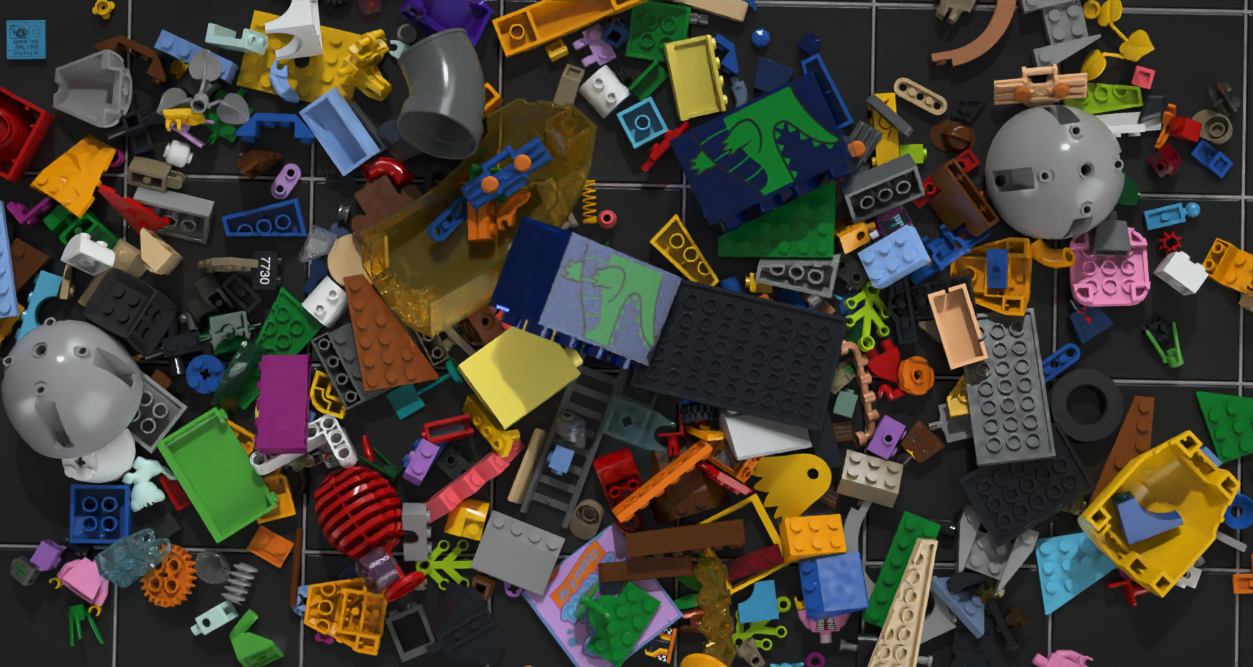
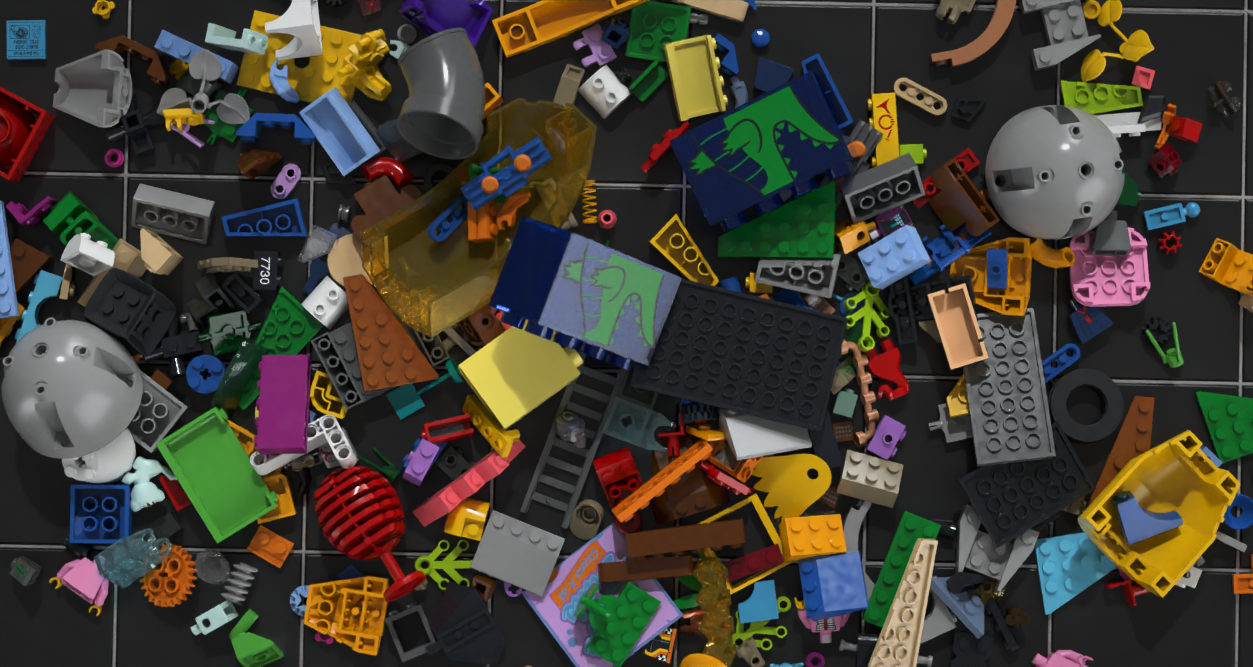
light orange wedge [29,134,116,218] -> none
medium lavender brick [30,539,66,572] -> none
green plant [68,604,104,647] -> none
red wing [98,184,171,236] -> none
dark tan brick [127,156,185,193] -> none
white head [163,140,193,168] -> none
reddish brown bar [289,528,303,606] -> none
clear purple brick [355,546,400,594] -> none
red piece [362,435,375,463] -> none
light grey arch [402,503,432,561] -> none
tan slope [508,428,549,504] -> none
yellow slope [544,39,569,62] -> none
medium blue brick [546,445,575,476] -> none
medium azure brick [616,96,668,150] -> none
clear blue plate [796,32,822,57] -> none
dark grey beam [866,94,914,138] -> none
reddish brown torso [897,419,945,466] -> none
orange plate [898,356,934,396] -> none
reddish brown piece [930,120,976,154] -> none
light nougat piece [994,64,1087,107] -> none
white brick [1153,251,1209,296] -> none
blue slope [1188,138,1233,178] -> none
dark tan cap [1192,110,1233,144] -> none

